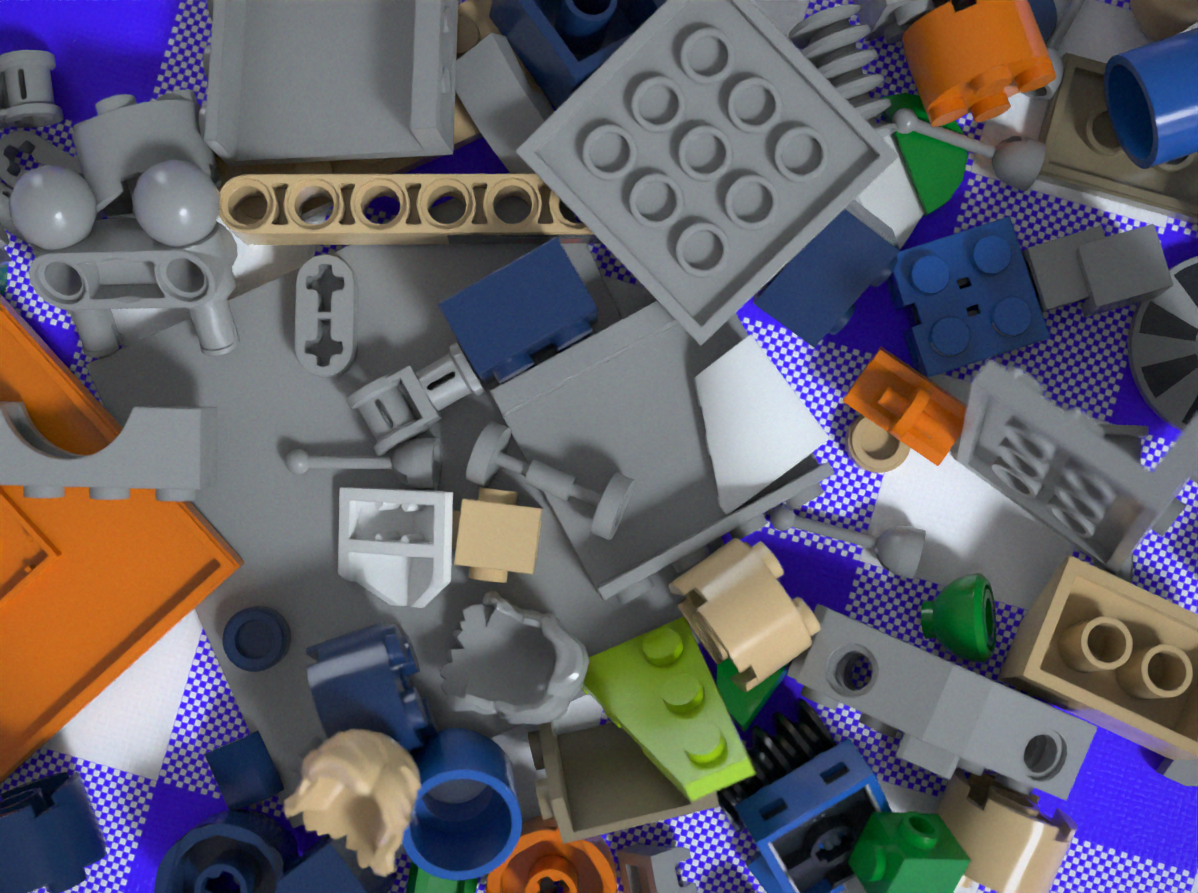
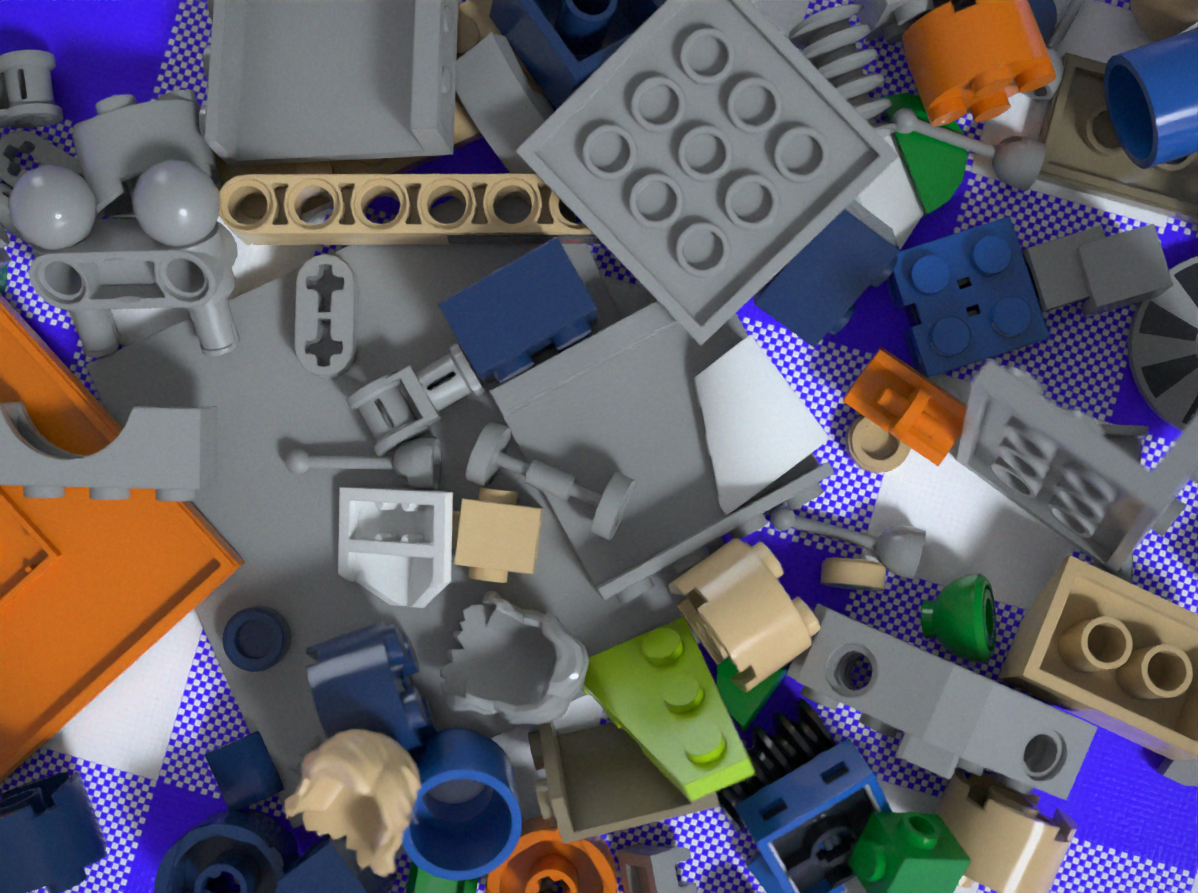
none -> tan tile [820,558,886,591]

